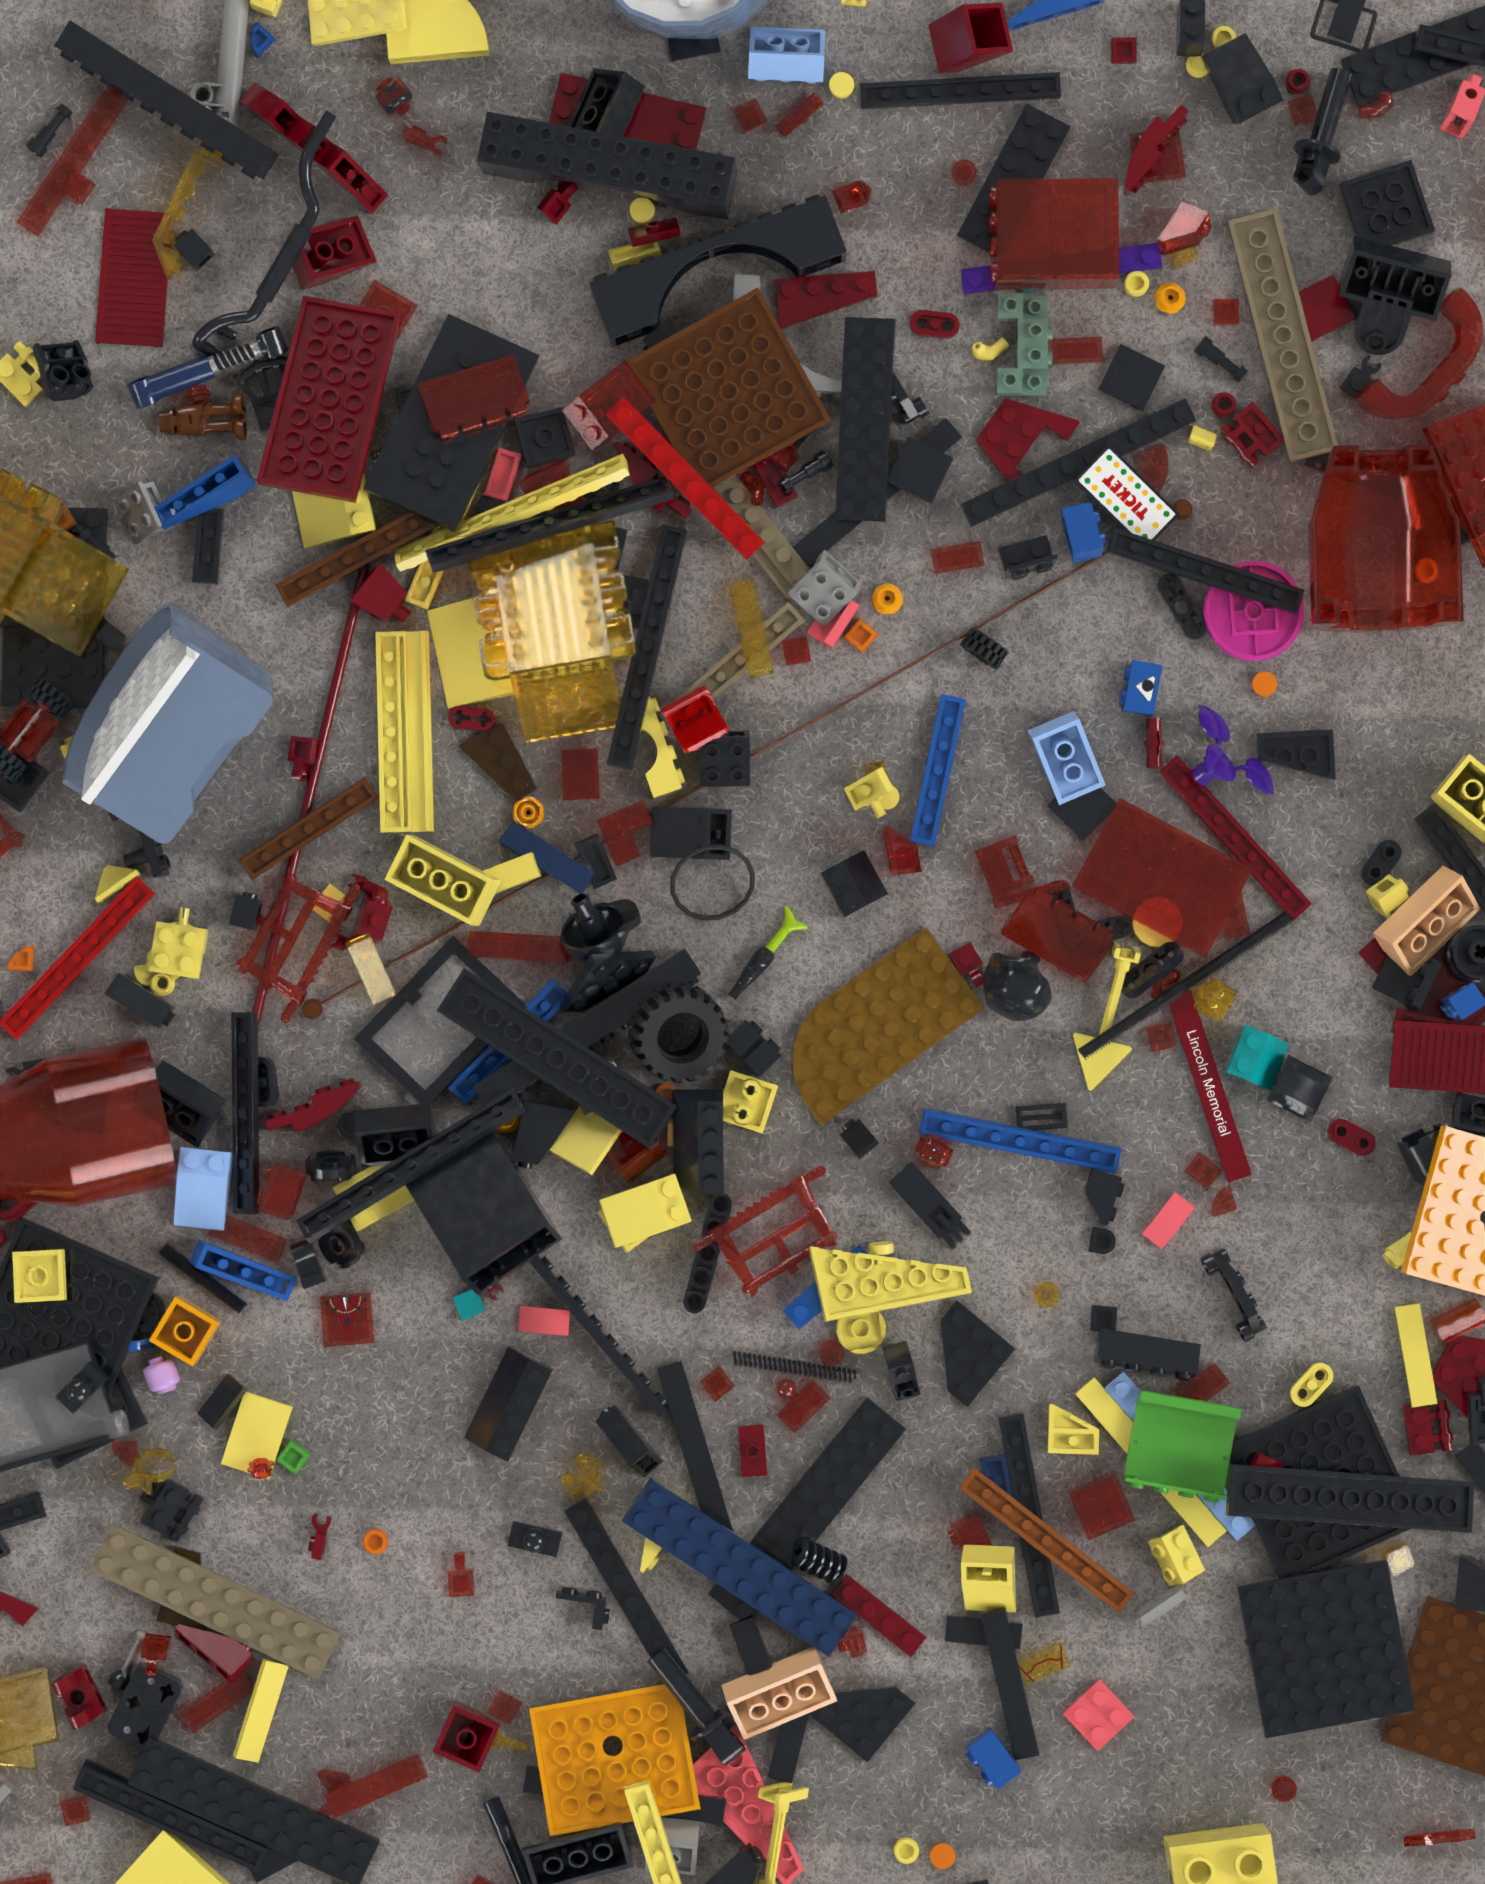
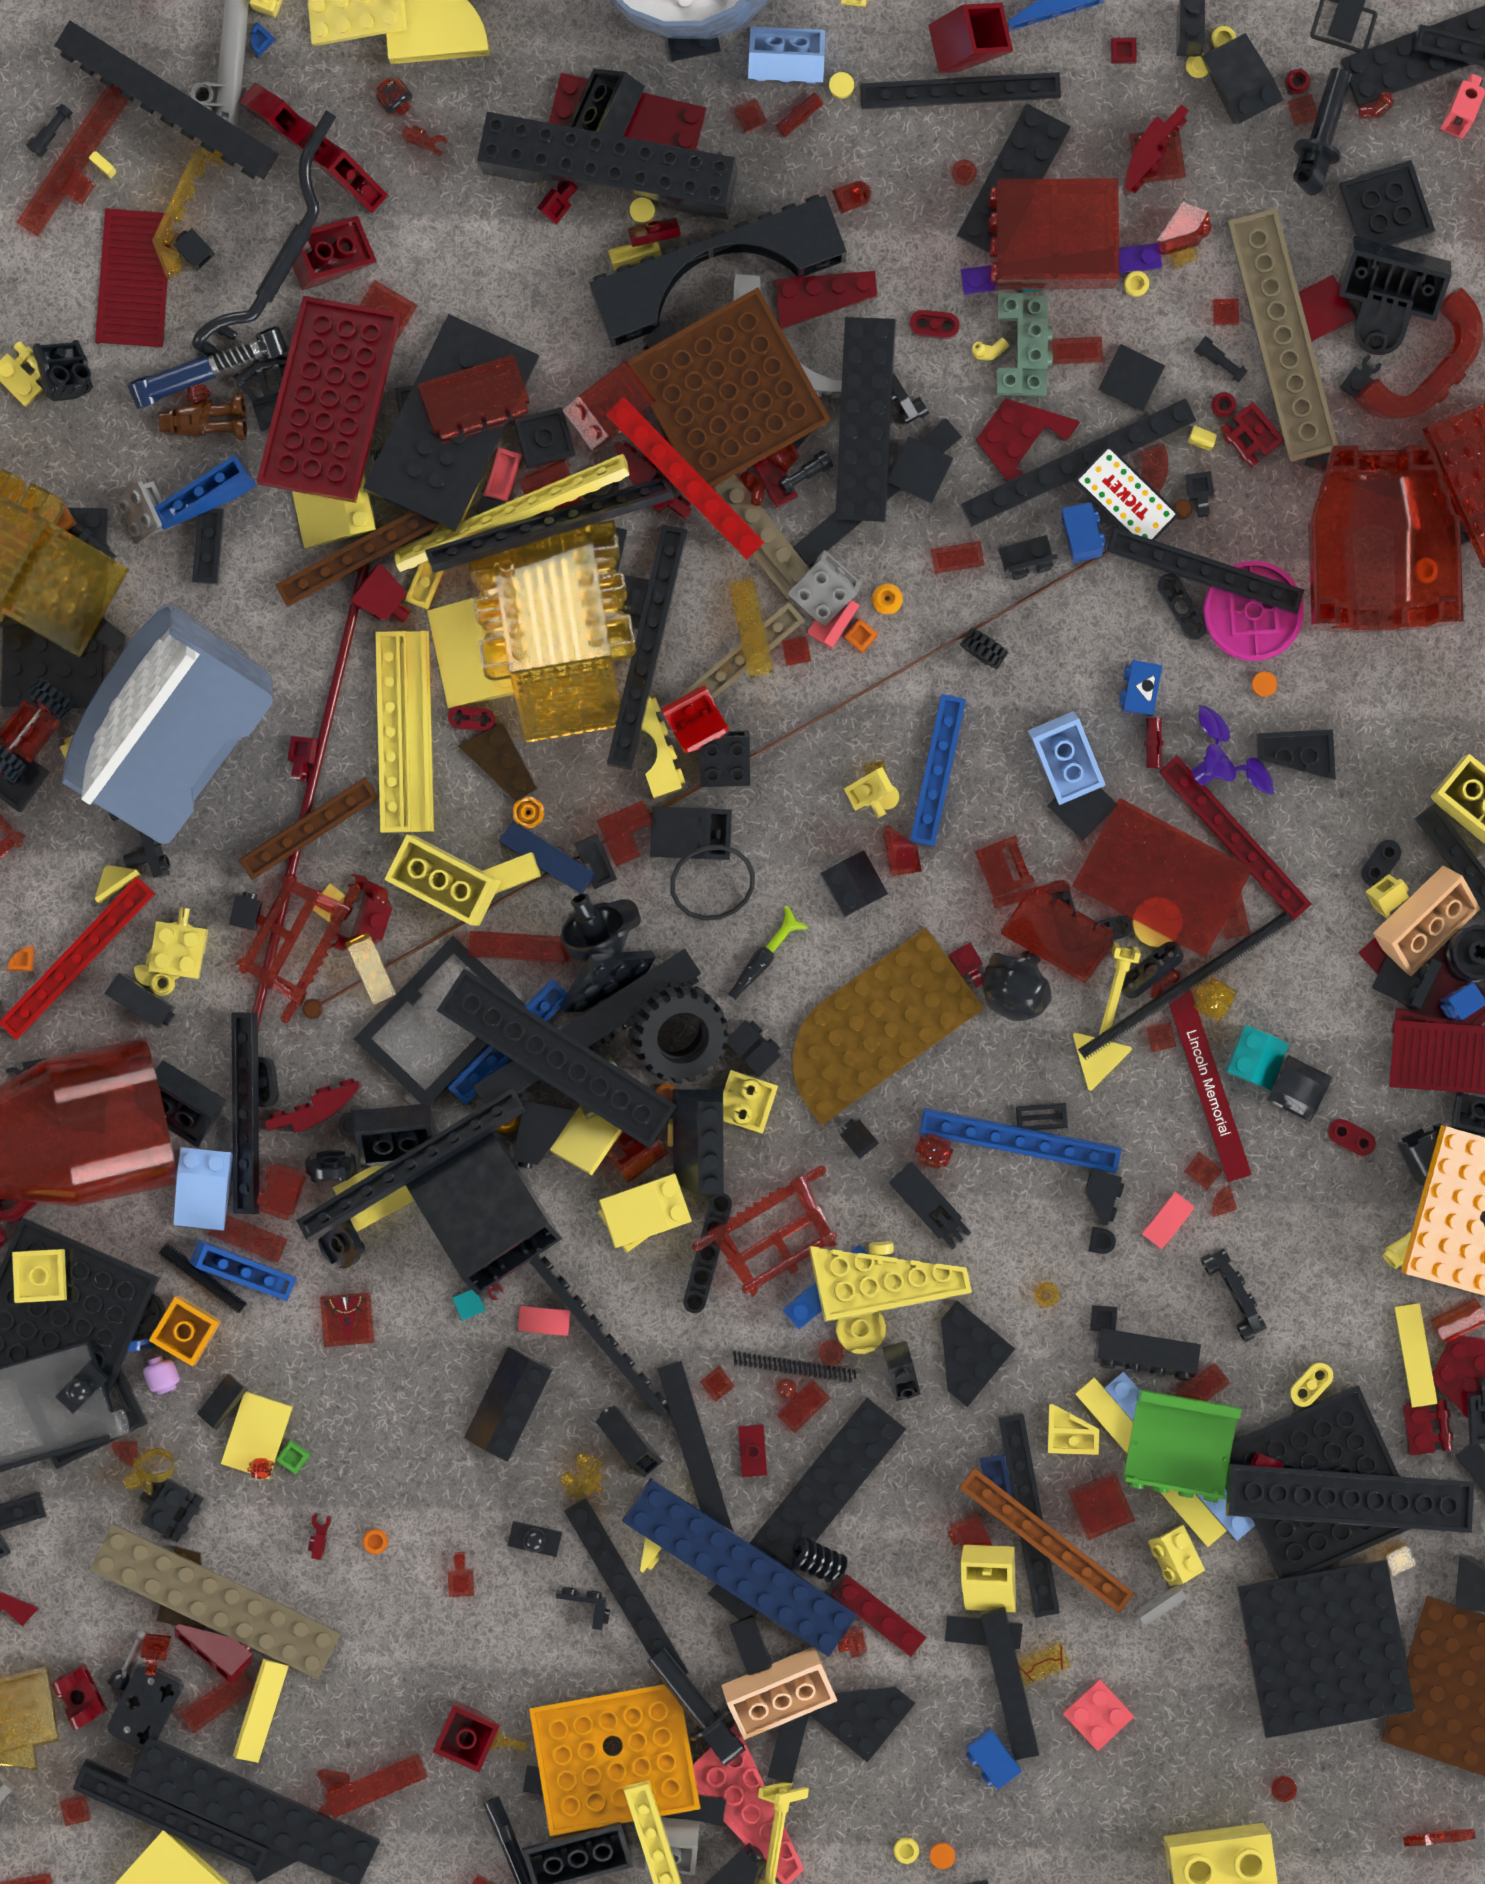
black leg [290,1239,327,1289] -> none
clear red tile [488,1690,522,1725] -> none
clear red plate [561,748,600,801] -> none
light orange plate [1154,282,1186,314] -> none
none -> light yellow tile [89,151,117,179]
none -> black plate [1185,471,1215,518]

